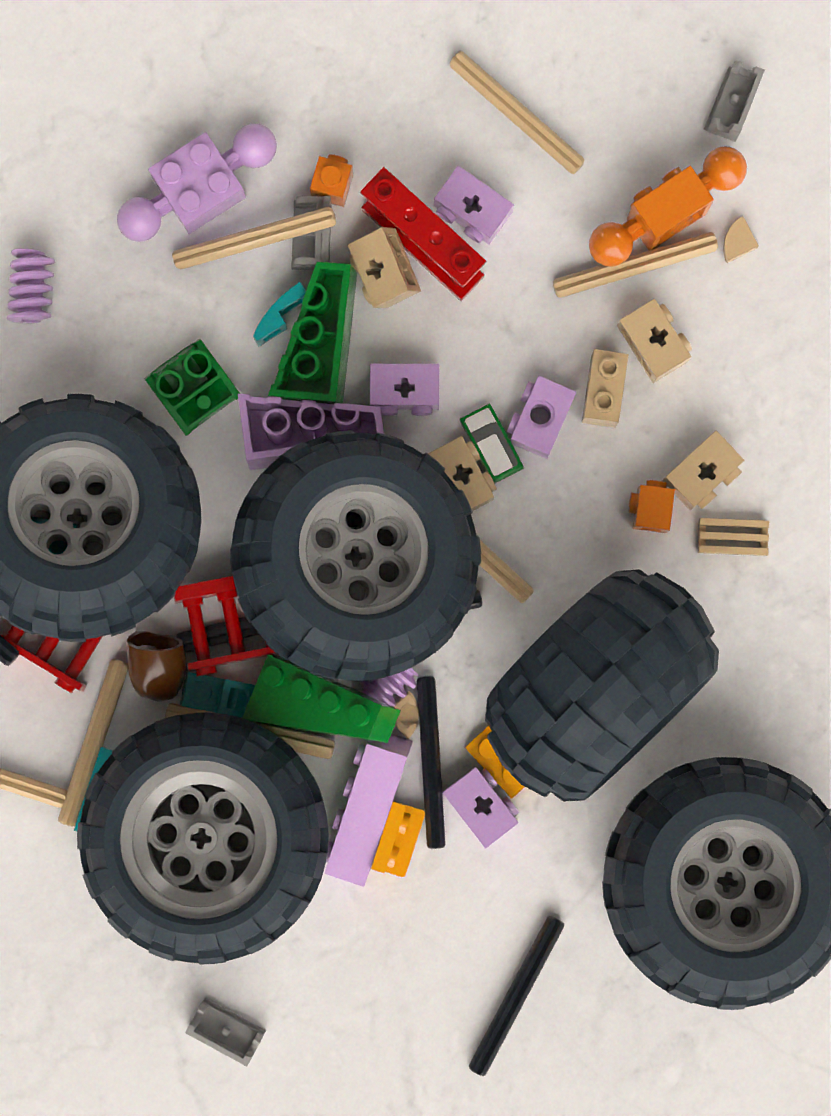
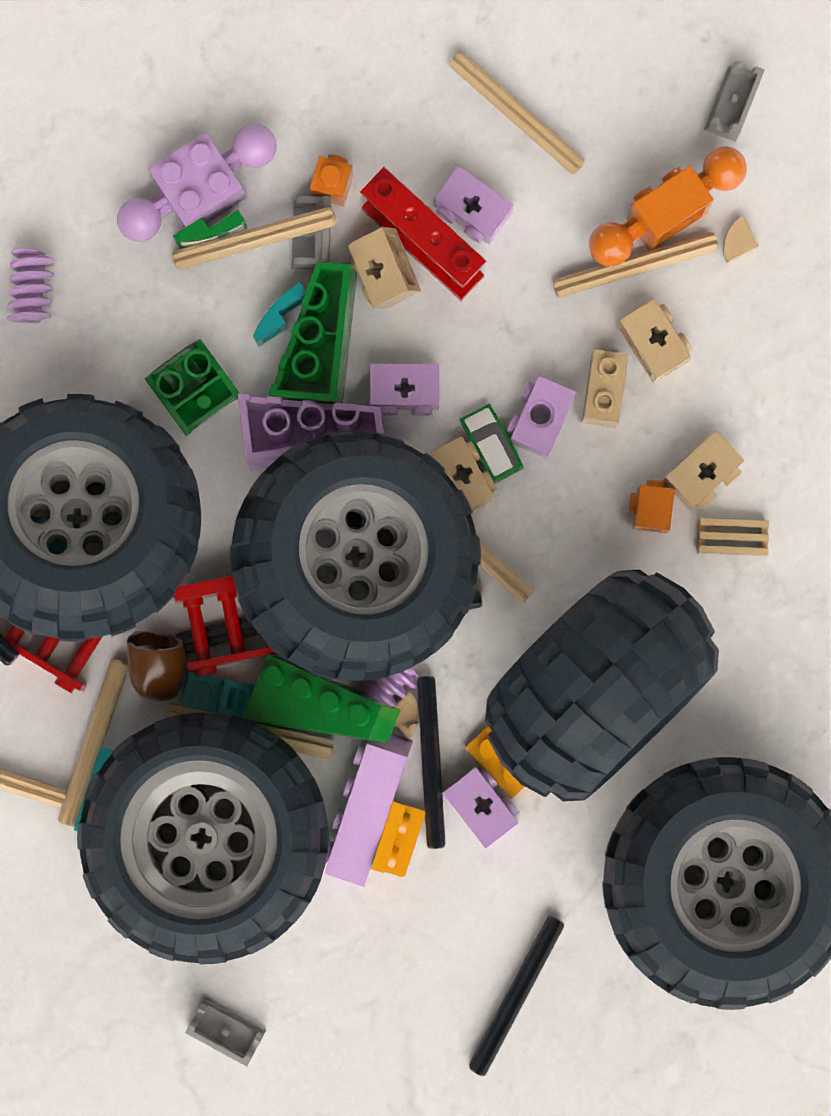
none -> green slope [173,210,247,249]

